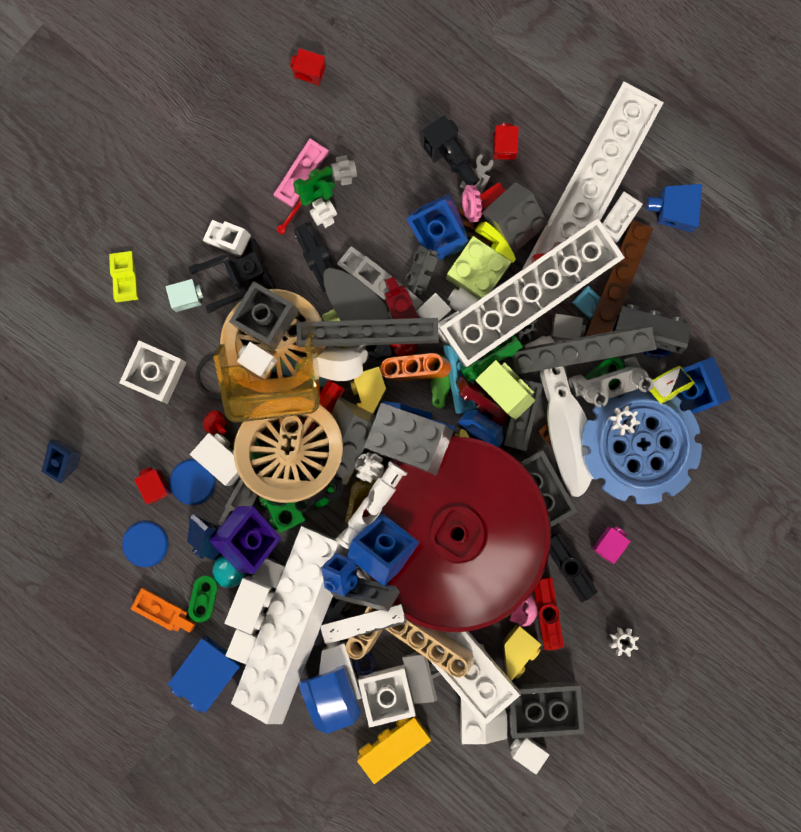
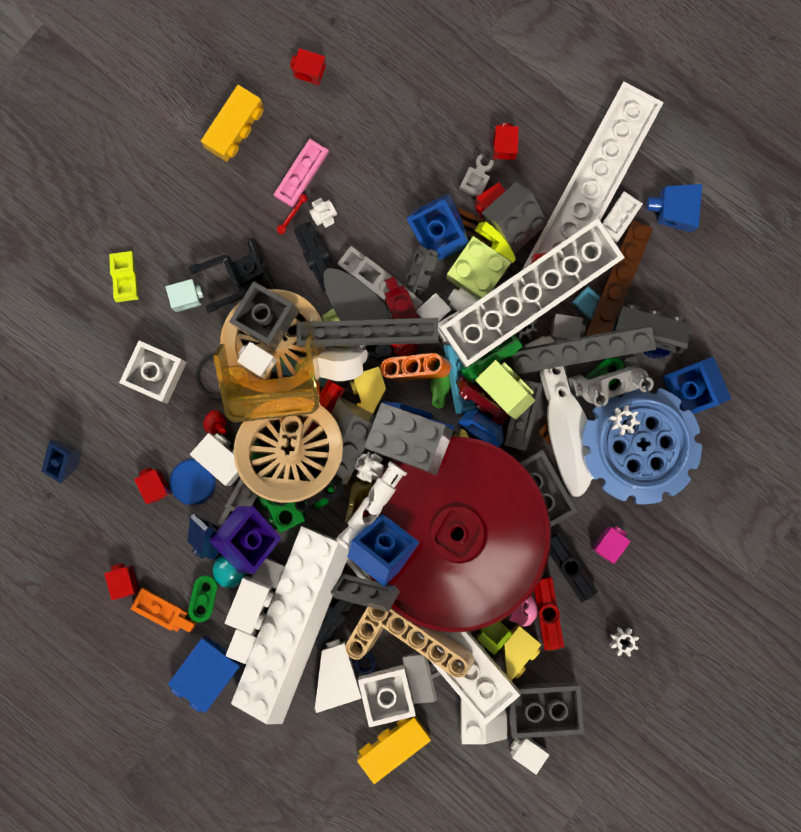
blue piece [122,521,168,567] -> none
white brick [203,220,251,257] -> none
green hips [293,166,335,206] -> none
blue slope [298,665,361,734] -> none
white sticker [320,605,407,644] -> none
blue brick [321,553,358,597] -> none
light grey gear [331,155,357,186] -> none
black brick [421,115,480,185] -> none
bright pink gear [462,185,482,222] -> none
slope [650,366,695,404] -> none
none -> red brick [104,563,139,601]
none -> yellow brick [201,85,264,162]
none -> lime panel [475,621,513,655]

